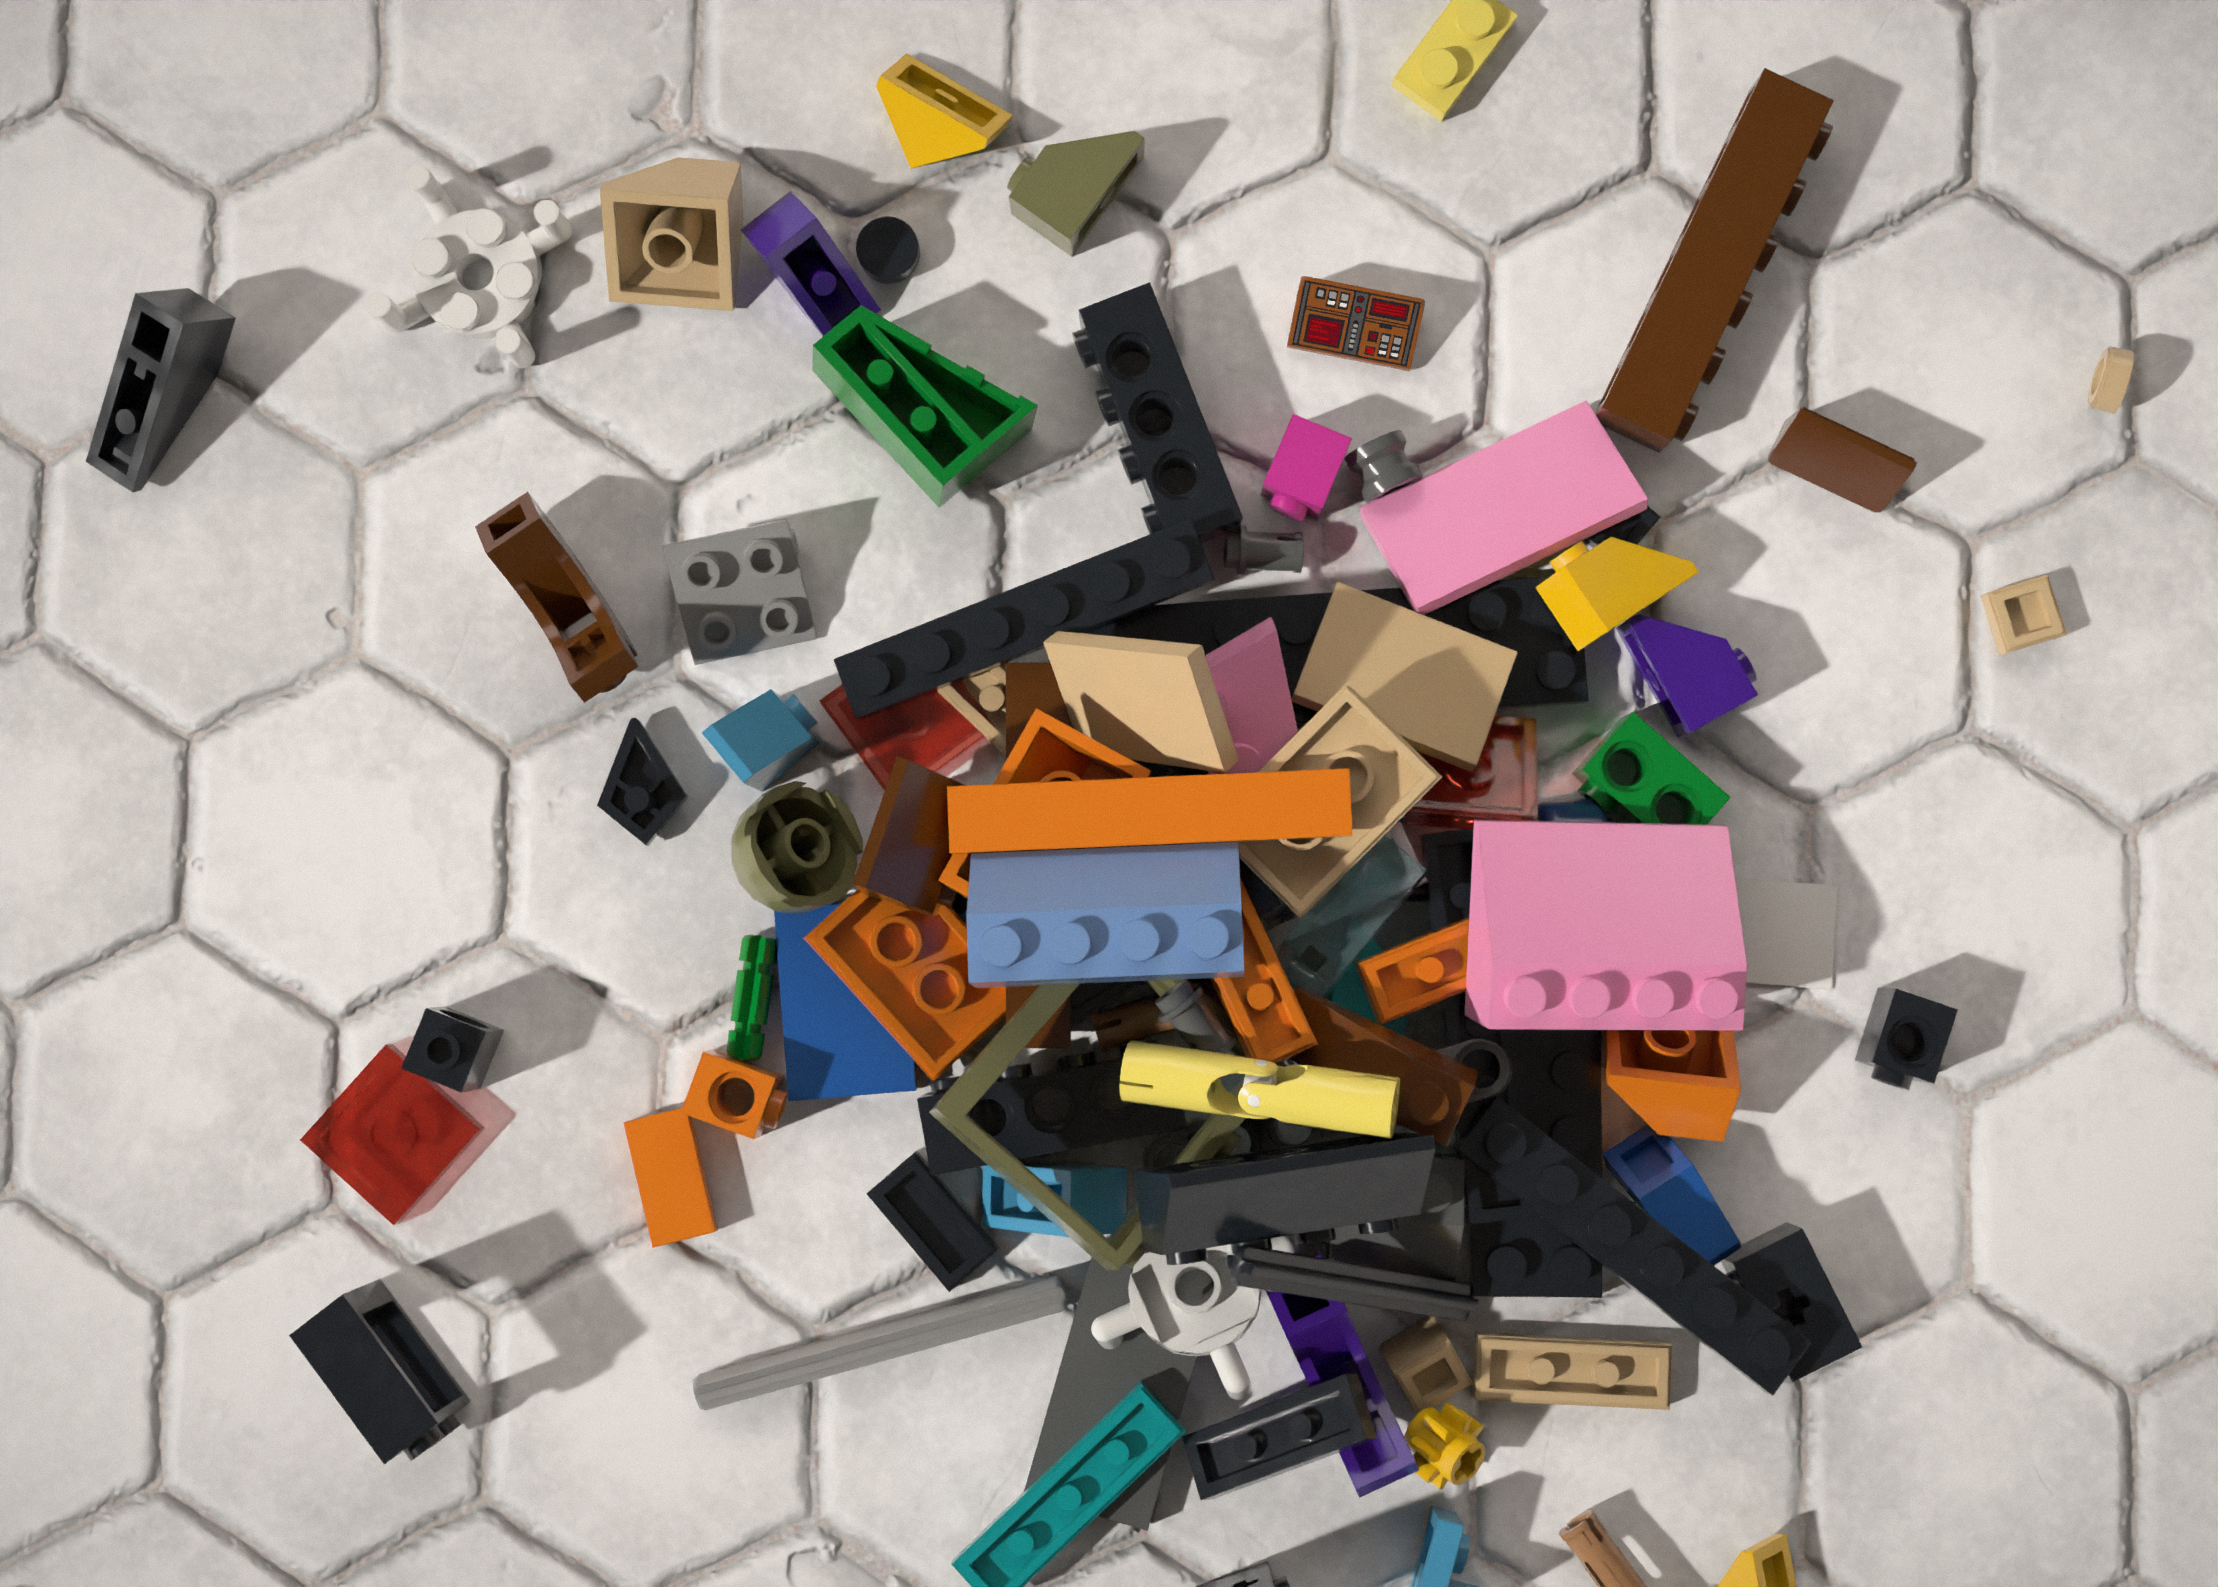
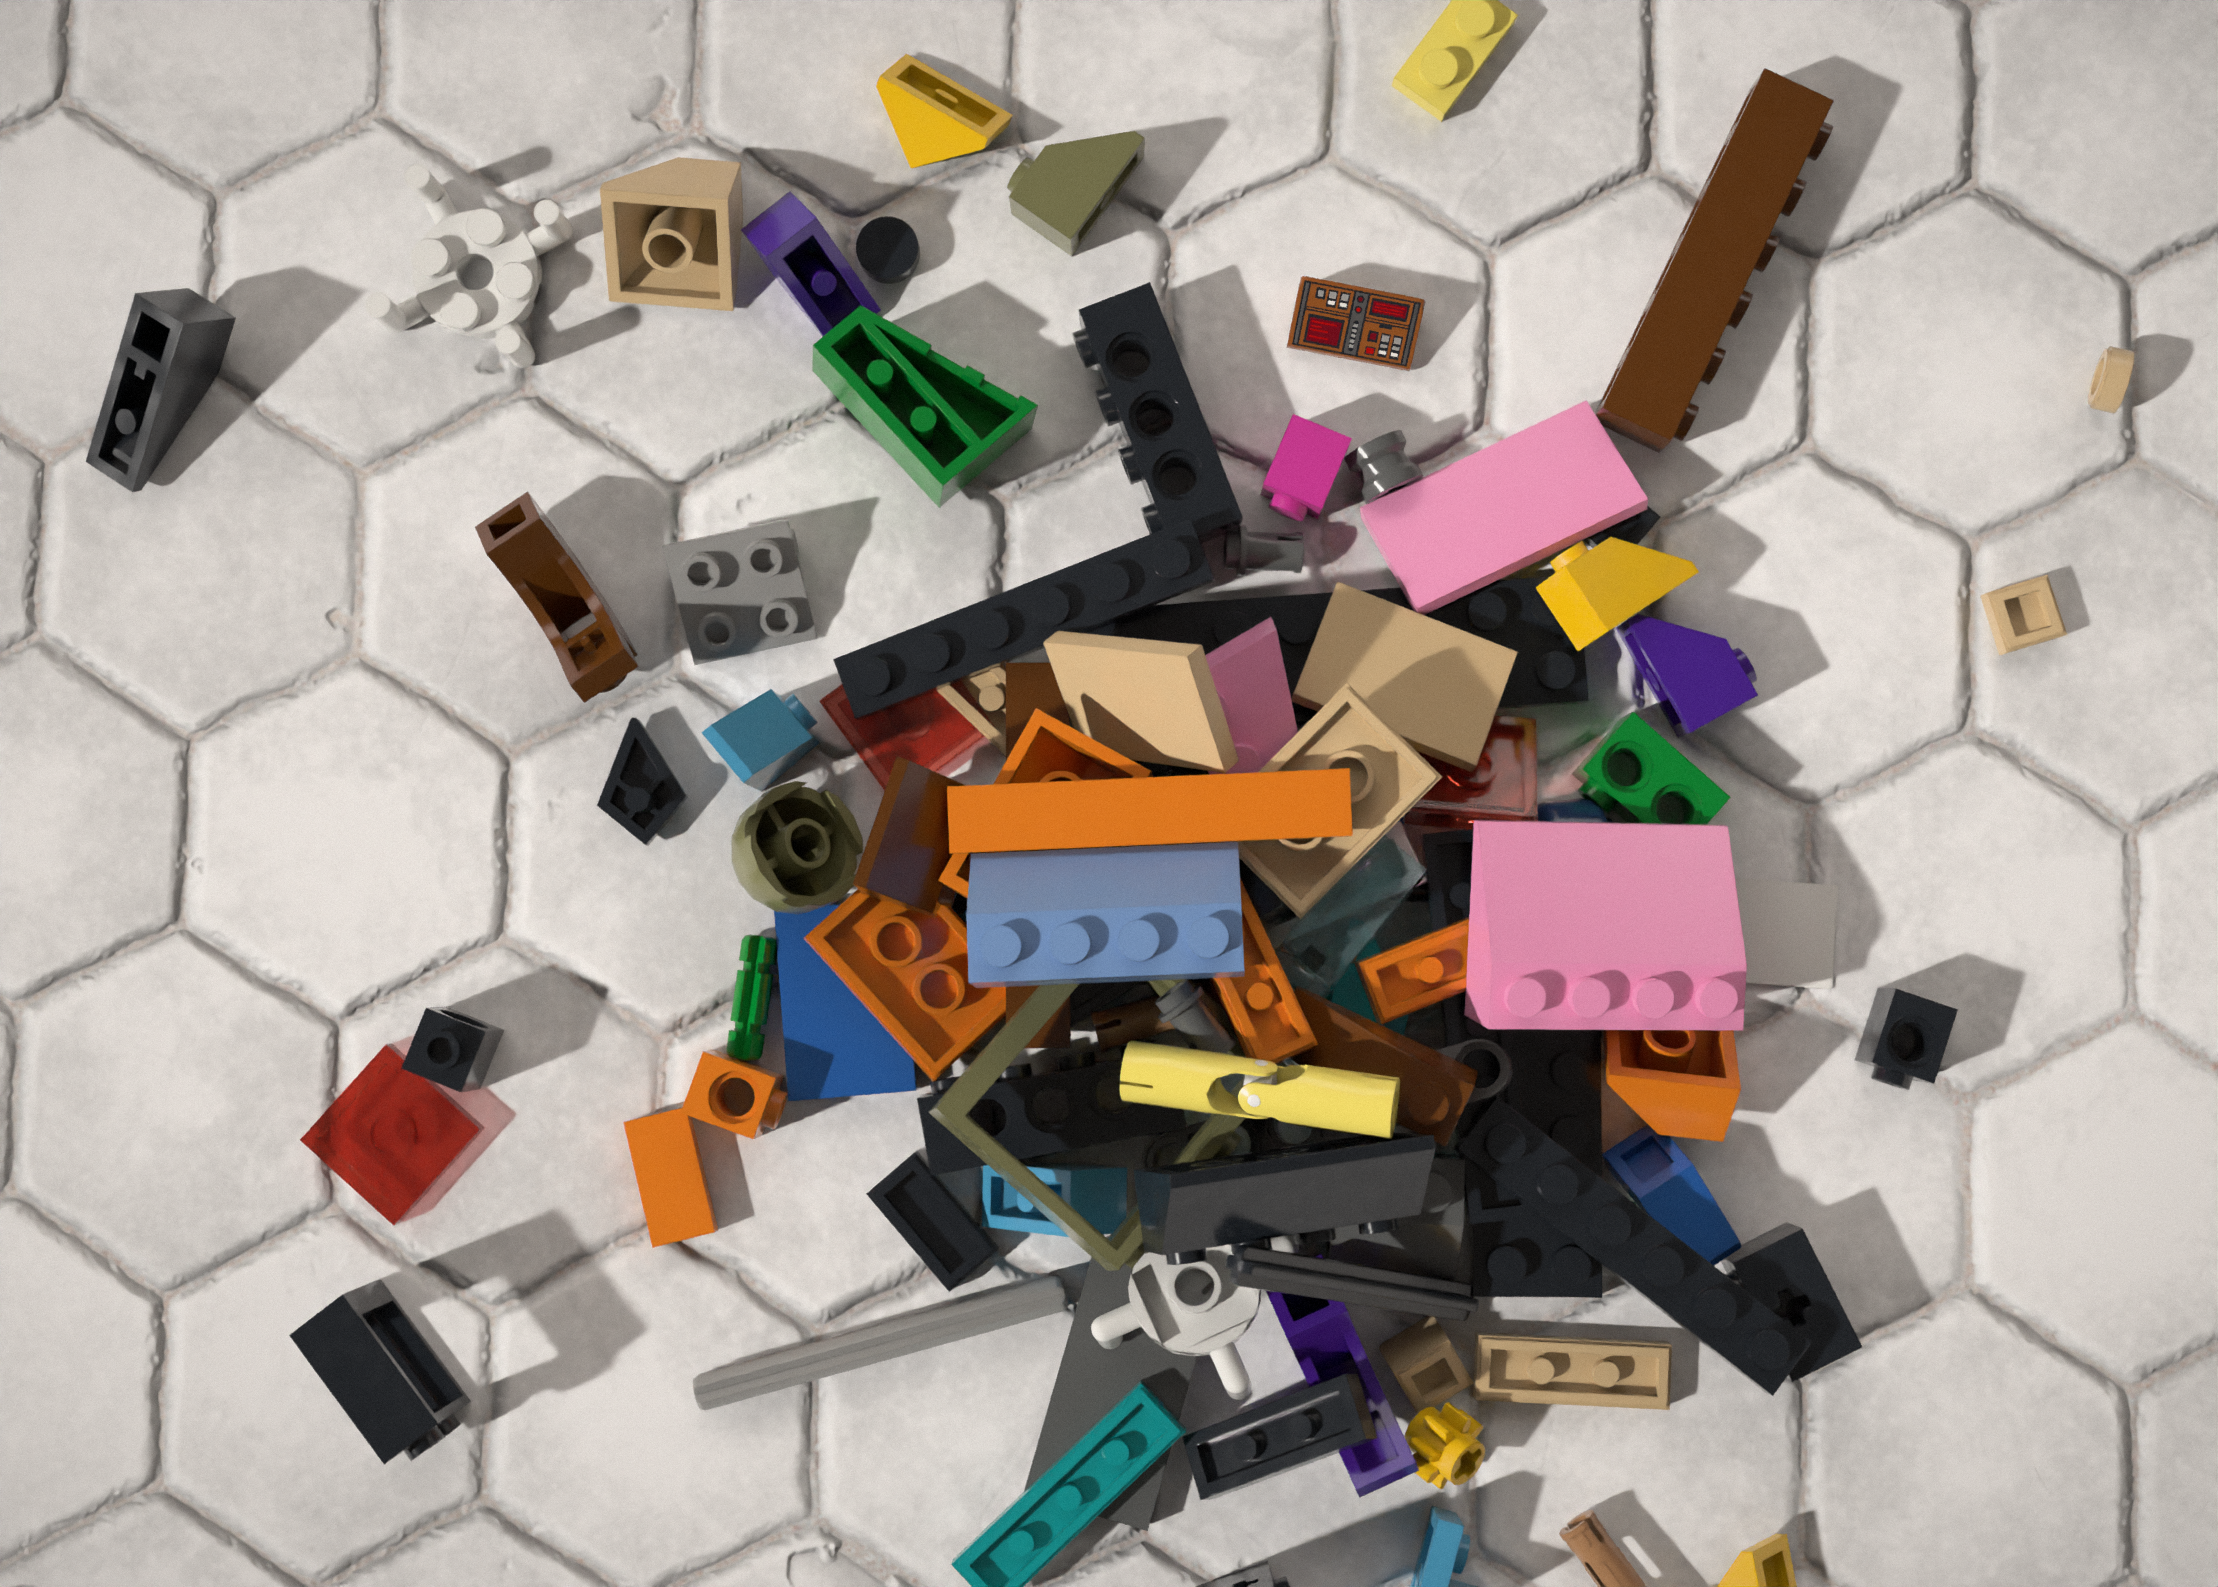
reddish brown slope [1768,407,1917,513] -> none

